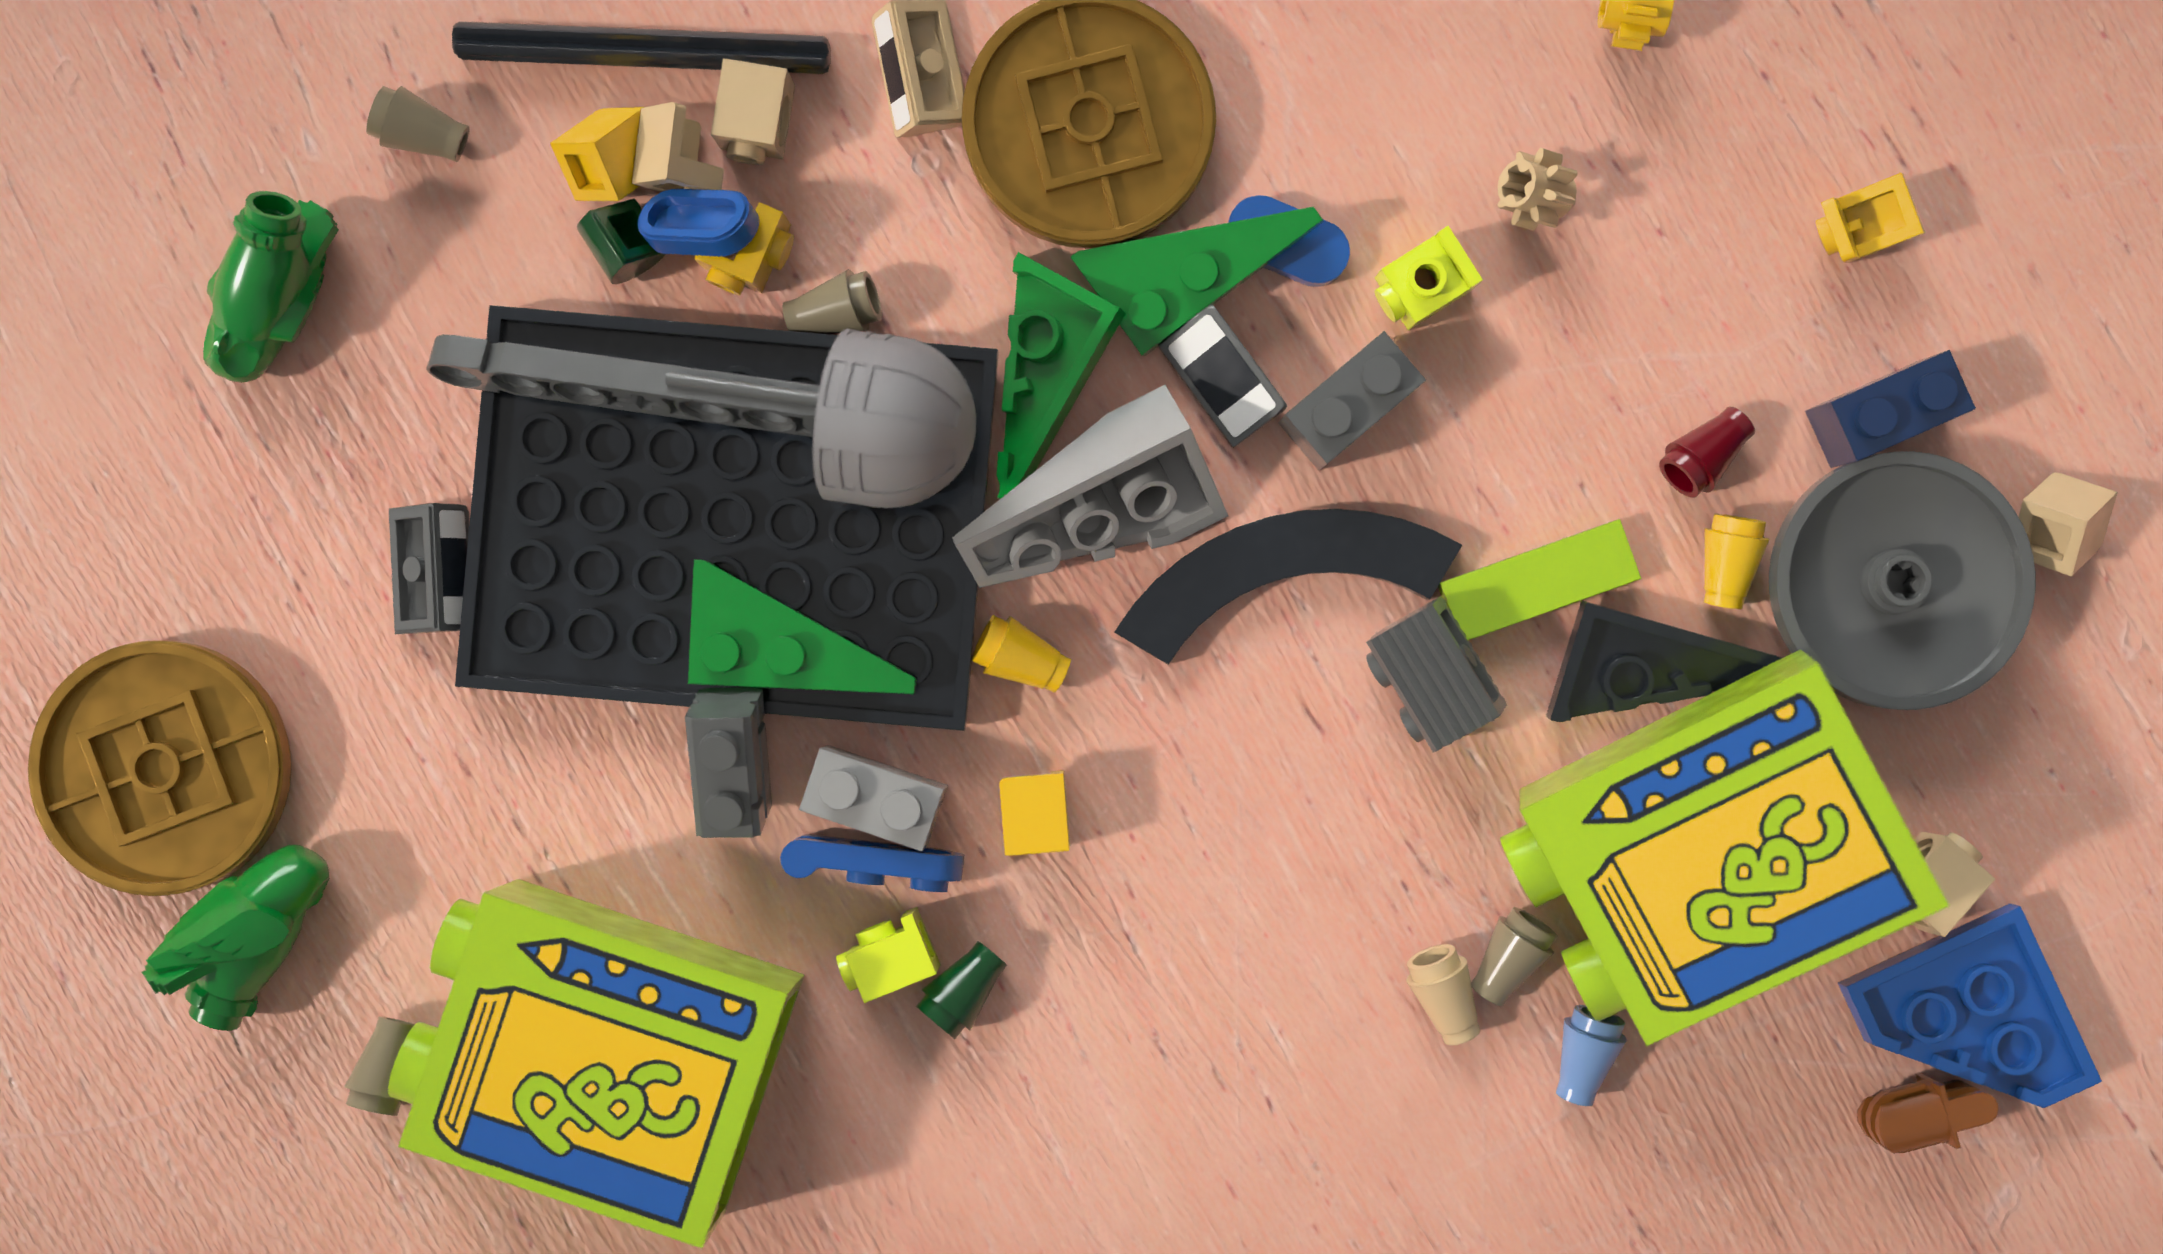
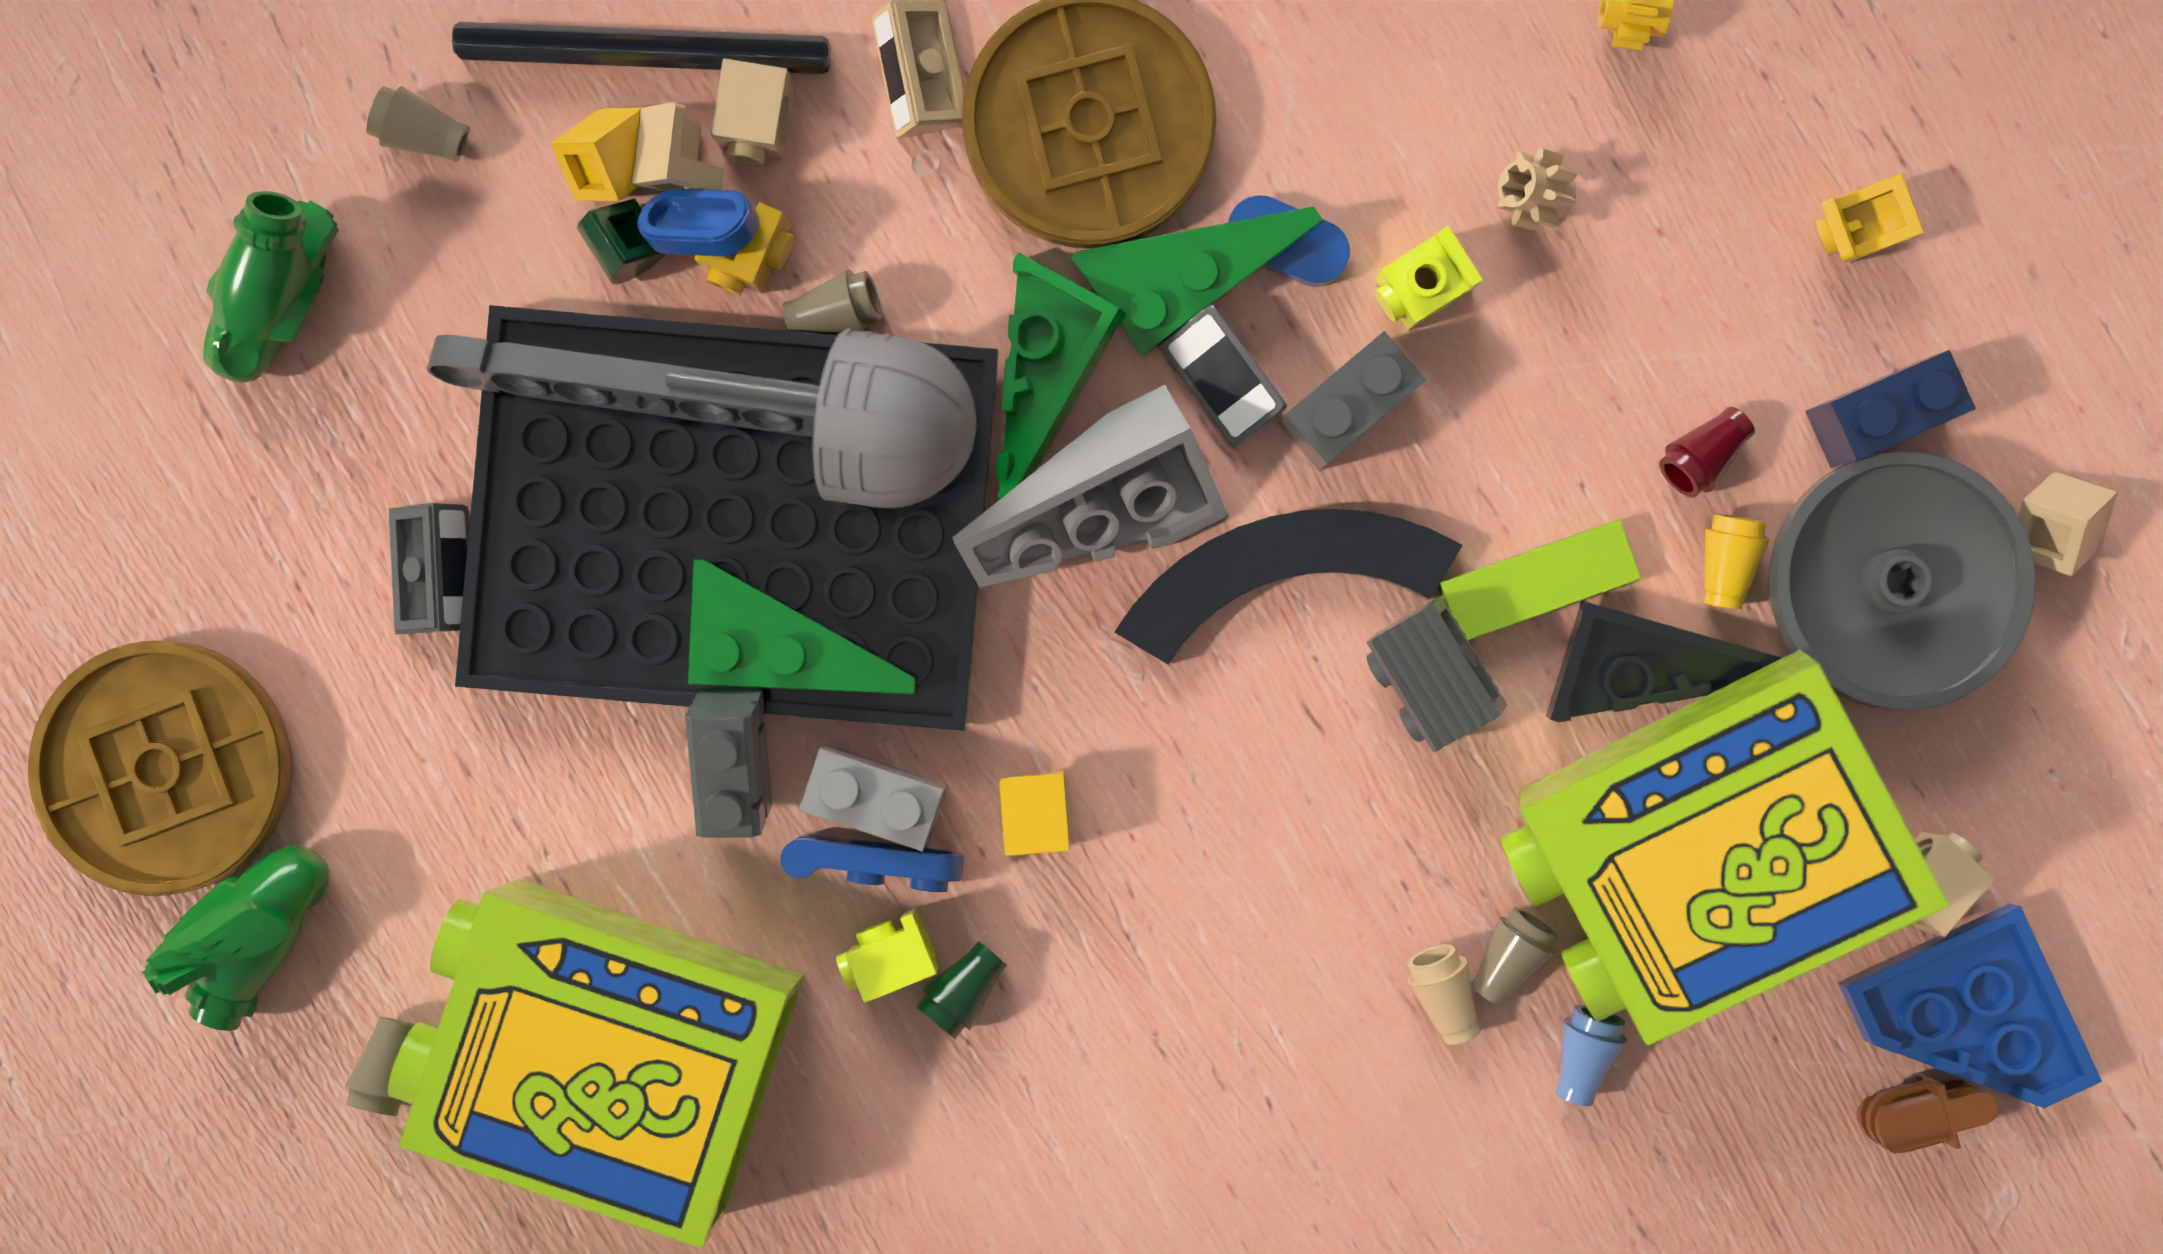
yellow cone [971,615,1071,693] -> none

